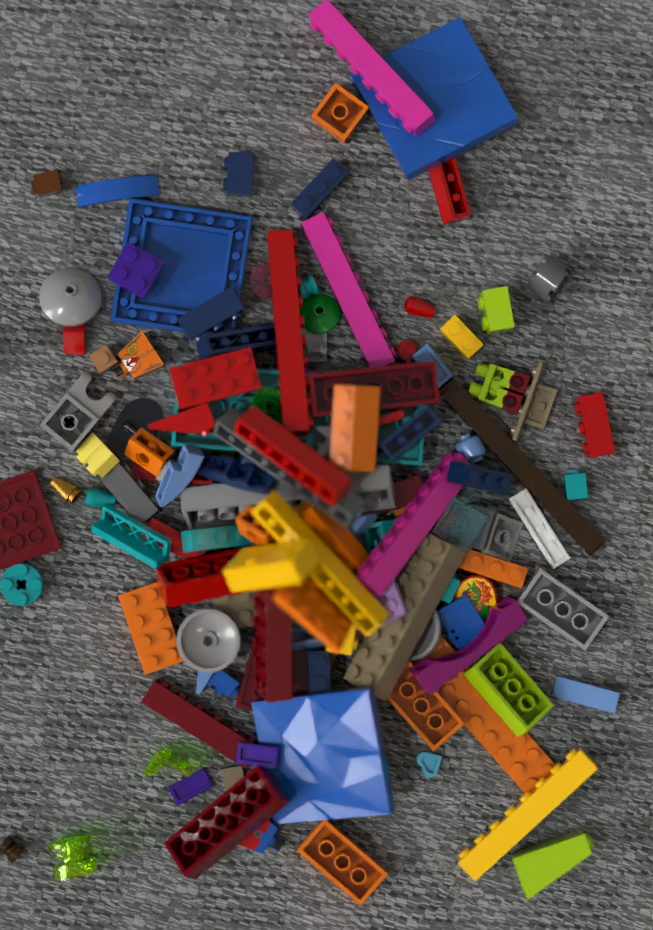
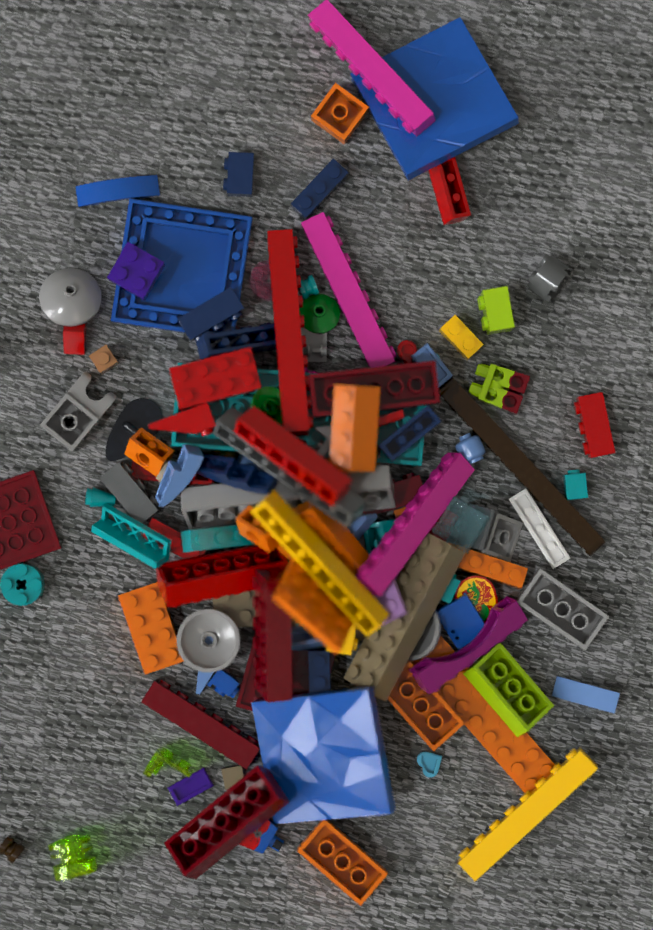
reddish brown brick [31,170,64,198] -> none
pearl gold cone [50,476,82,505] -> none
light yellow brick [75,432,120,478] -> none
orange torso [112,331,165,379] -> none
yellow brick [222,539,321,592] -> none
dark purple tile [236,742,280,768] -> none
red cone [403,295,436,319] -> none
dark blue brick [446,461,513,495] -> none
lime slope [510,829,593,899] -> none
dark tan bracket [511,362,558,443] -> none

